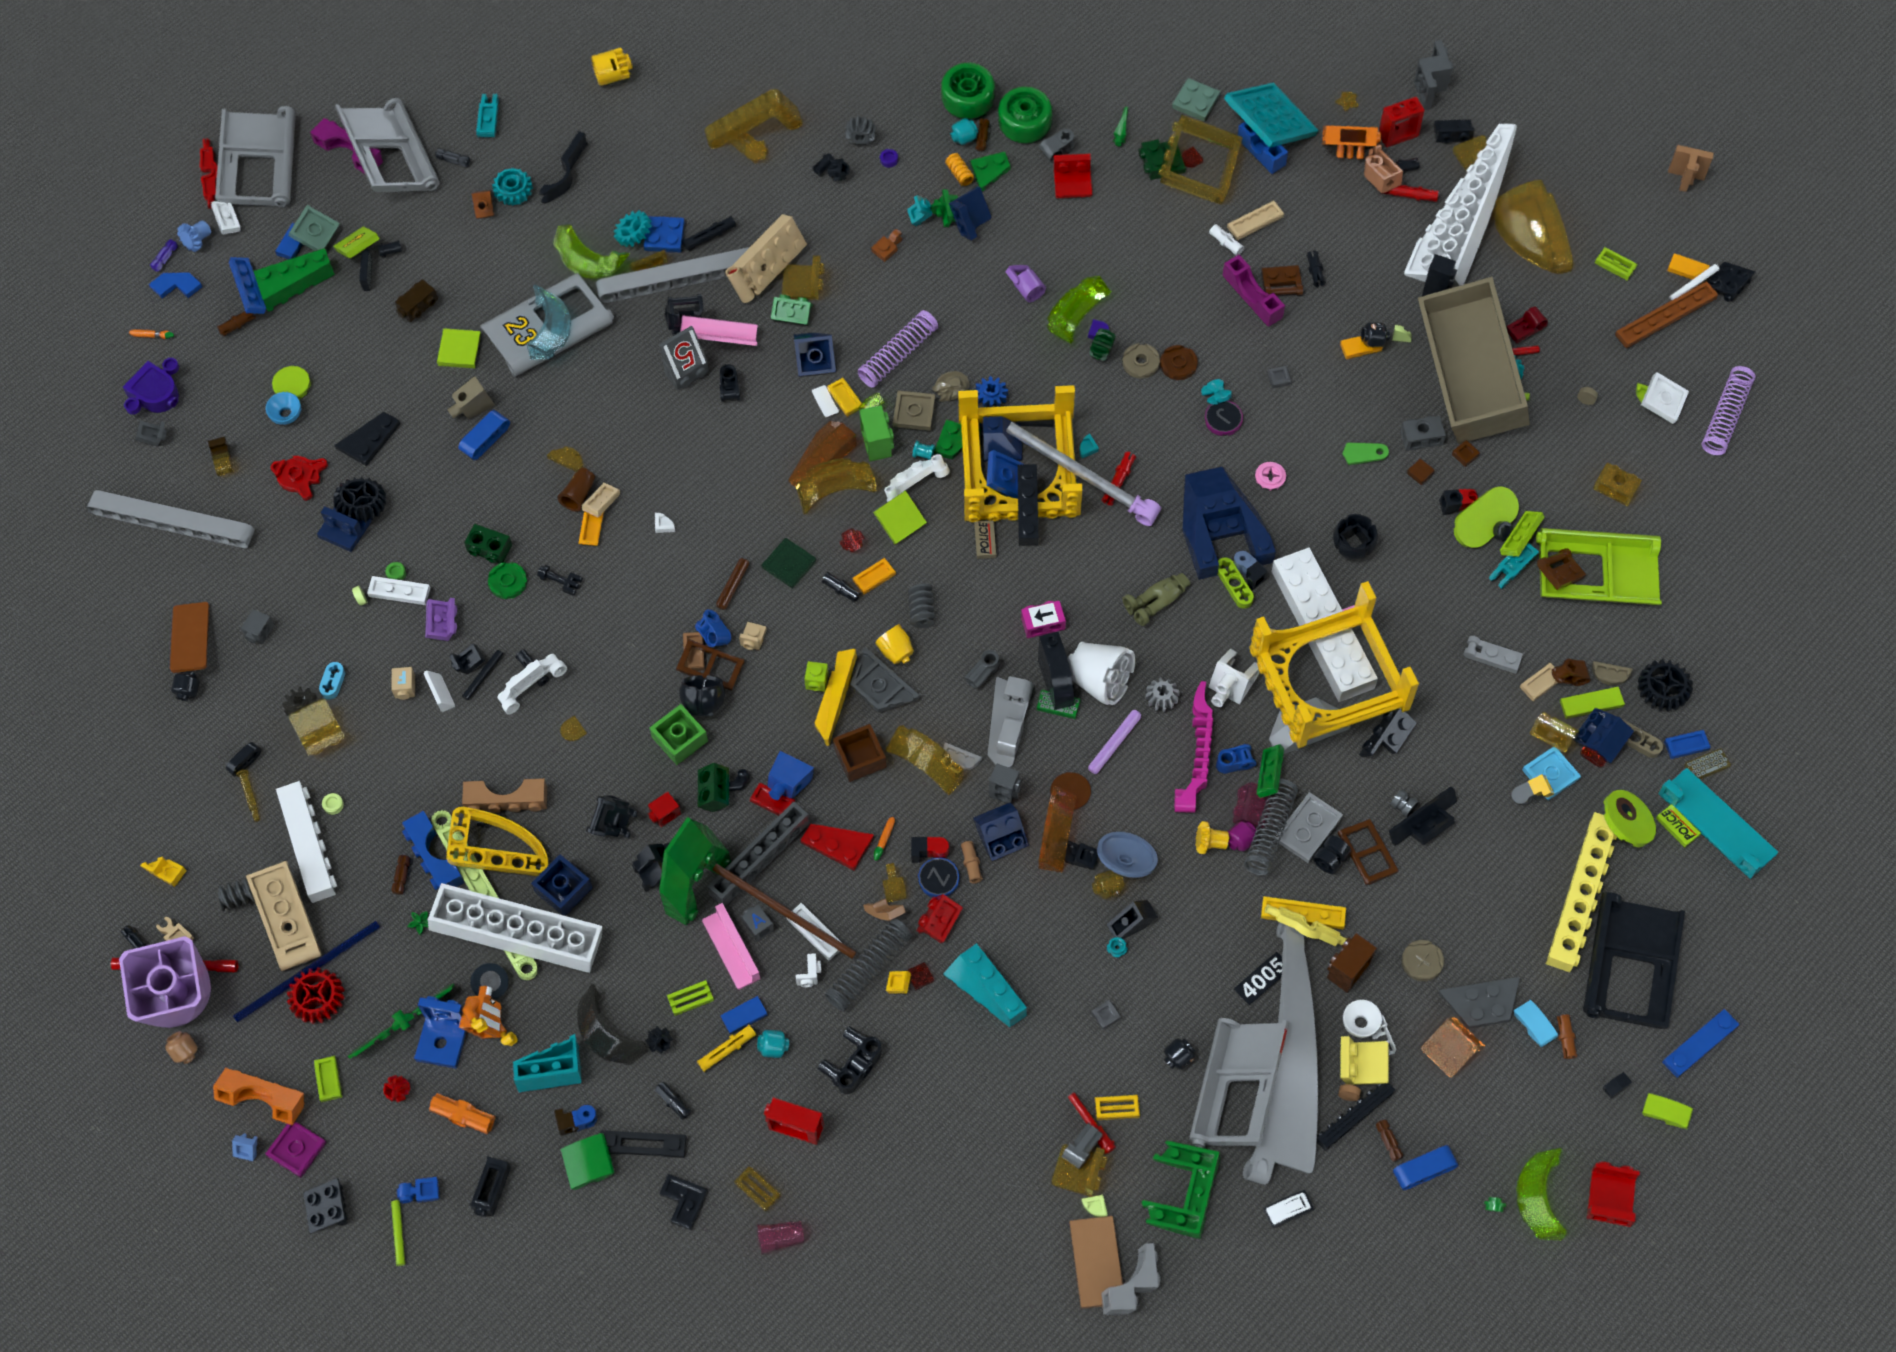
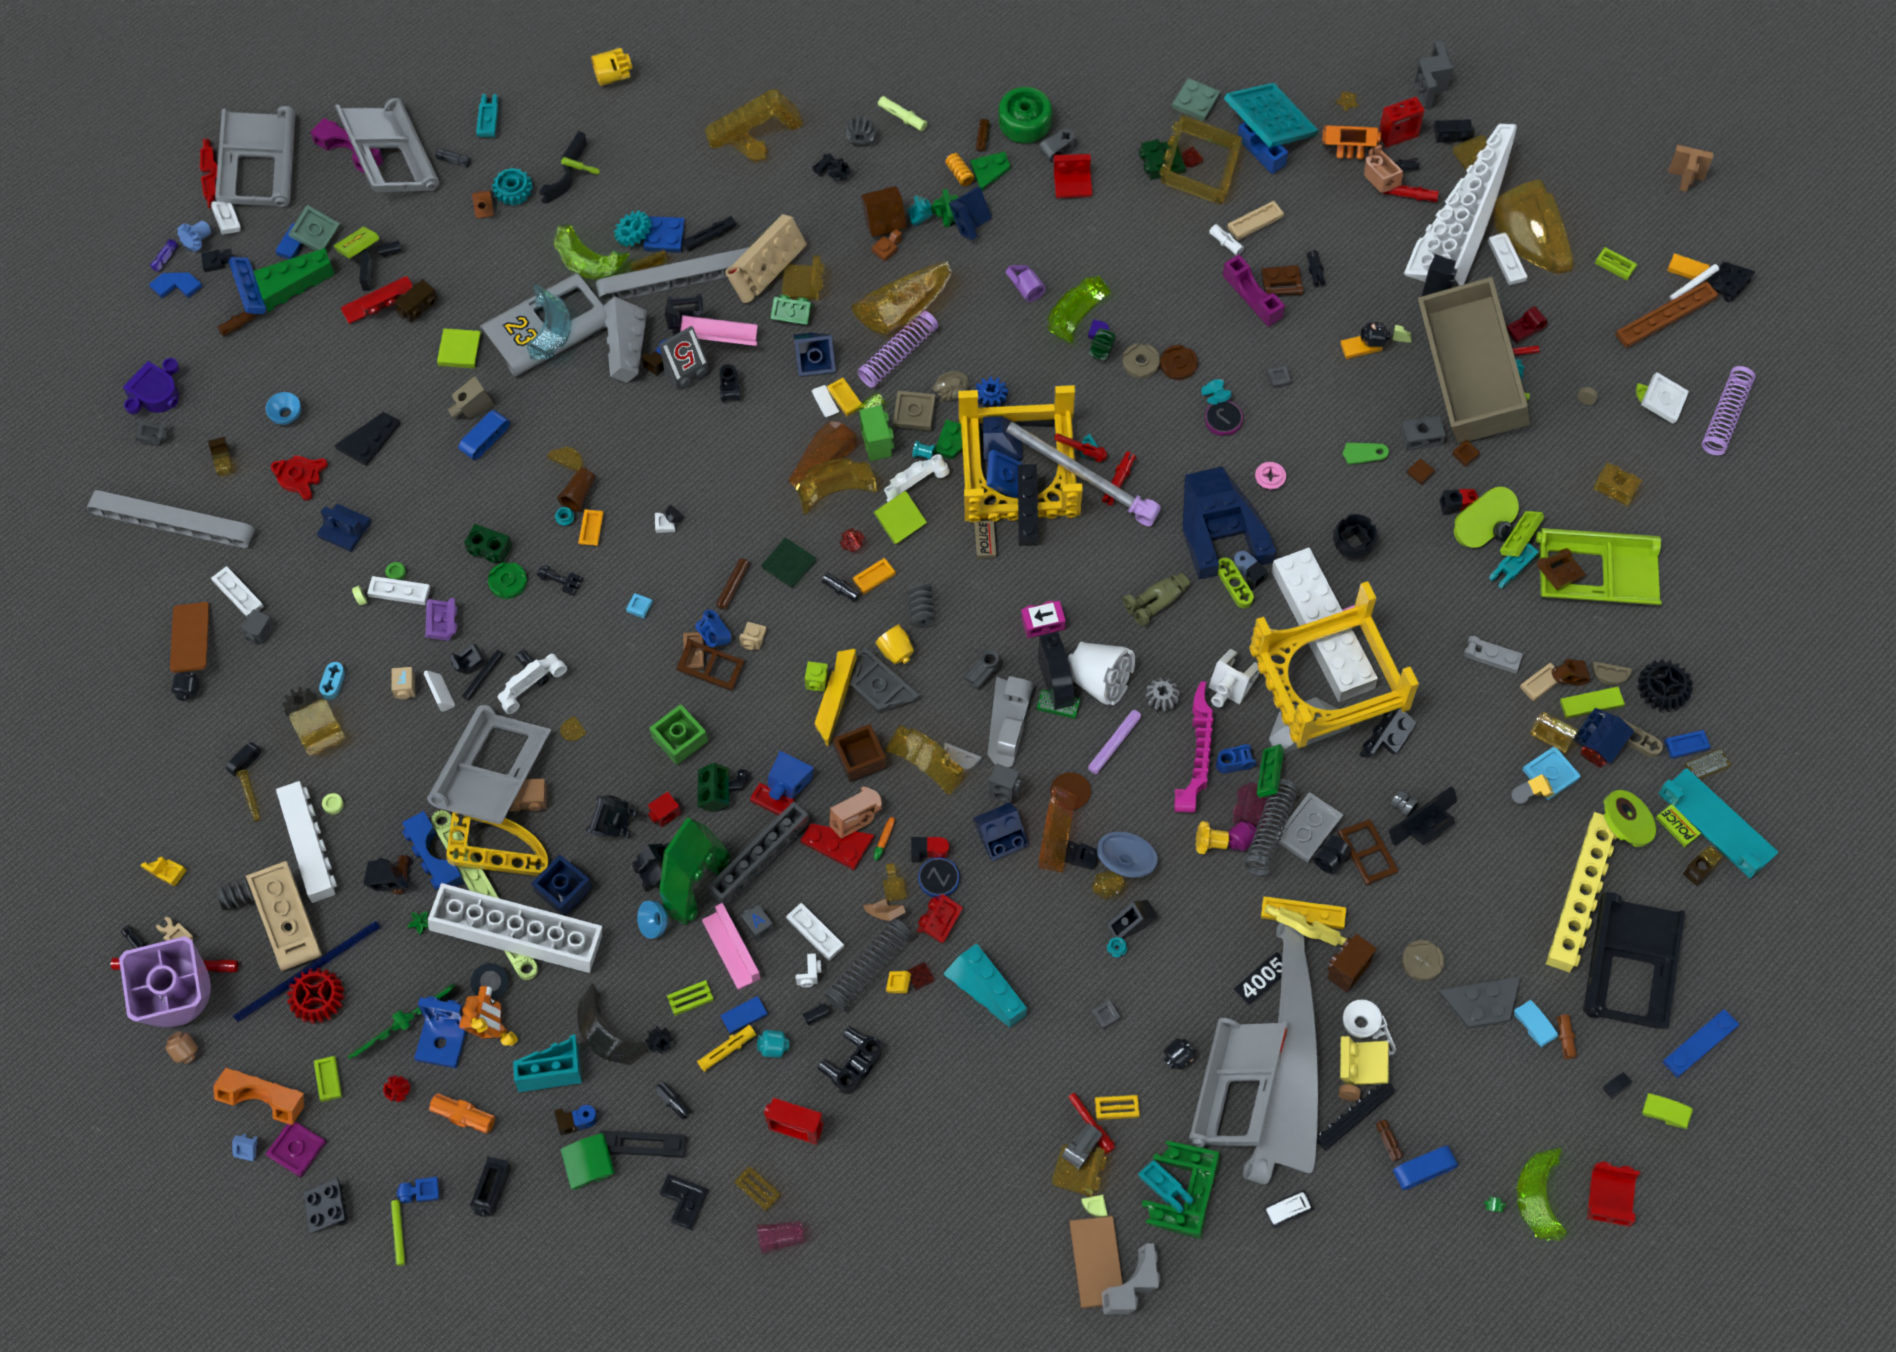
orange piece [129,329,174,339] -> none
lime tile [272,366,311,399] -> none
black gear [333,477,387,523] -> none
tan plate [582,483,620,517] -> none
black piece [679,675,725,716] -> none
reddish brown piece [713,864,857,959] -> none
dark purple tile [880,149,898,168] -> none
green wheel [941,63,995,119] -> none
teal head [950,118,978,146] -> none
medium nougat pin [961,841,983,883] -> none
green piece [1113,106,1128,146] -> none
clear orange bracket [1421,1016,1485,1078] -> none
none -> black plate [201,249,235,272]
none -> white plate [211,566,264,618]
none -> red bracket [341,276,413,324]
none -> black slope [363,858,408,892]
none -> light grey piece [427,705,551,824]
none -> teal plate [555,507,574,526]
none -> lime piece [562,157,600,175]
none -> light grey wedge [604,296,647,383]
none -> medium azure tile [626,593,653,619]
none -> dark azure piece [637,901,669,939]
none -> dark brown leg [642,339,668,376]
none -> black tile [665,505,684,523]
none -> black pin [802,1003,831,1026]
none -> nougat piece [830,786,882,838]
none -> clear yellow panel [851,261,952,334]
none -> reddish brown piece [861,186,907,237]
none -> yellowish green pin [878,96,927,132]
none -> red pin [1054,433,1107,462]
none -> teal hinge [1138,1160,1193,1213]
none -> white plate [1488,233,1527,286]
none -> dark brown leg [1683,845,1723,886]

